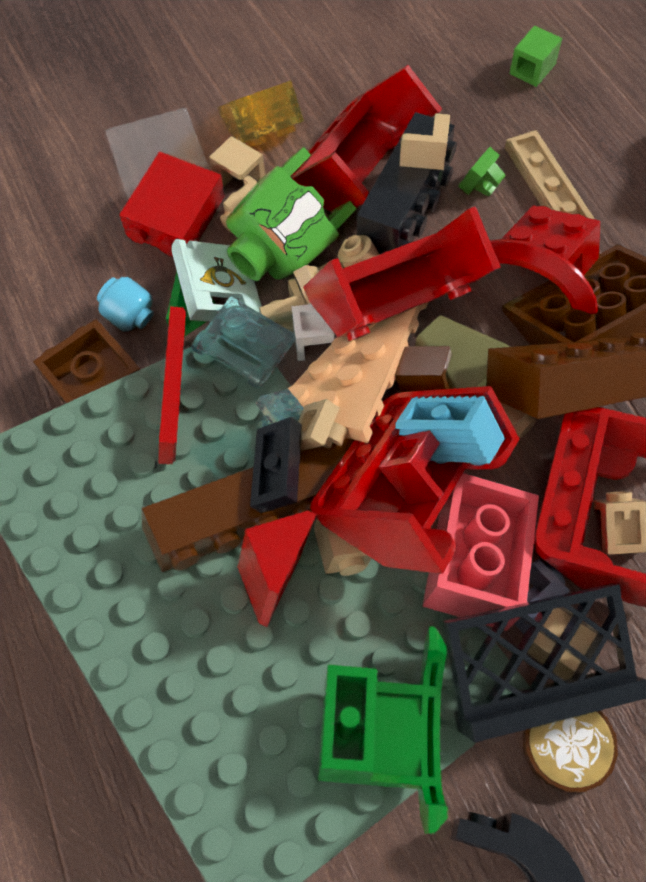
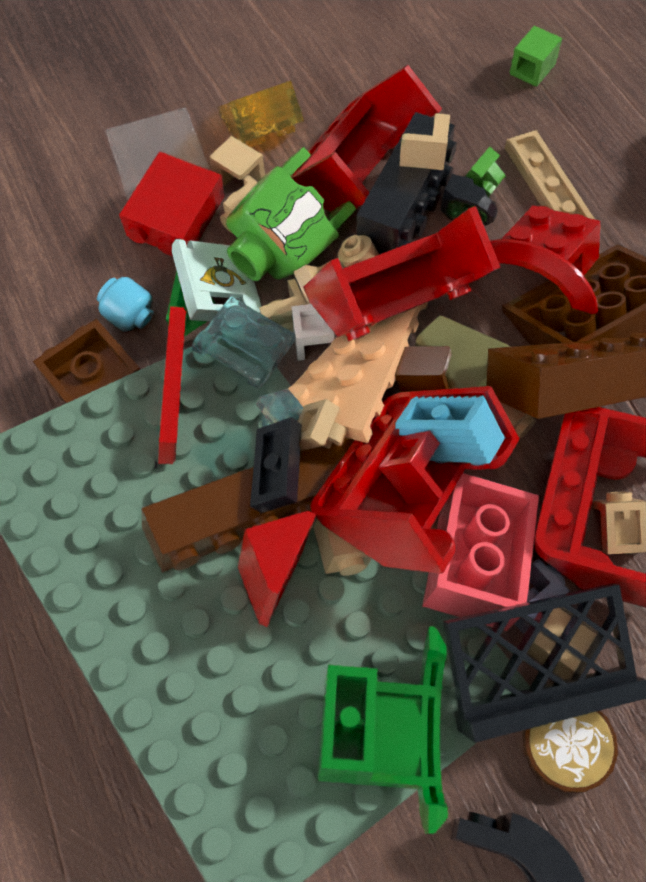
none -> black rock [440,174,498,226]

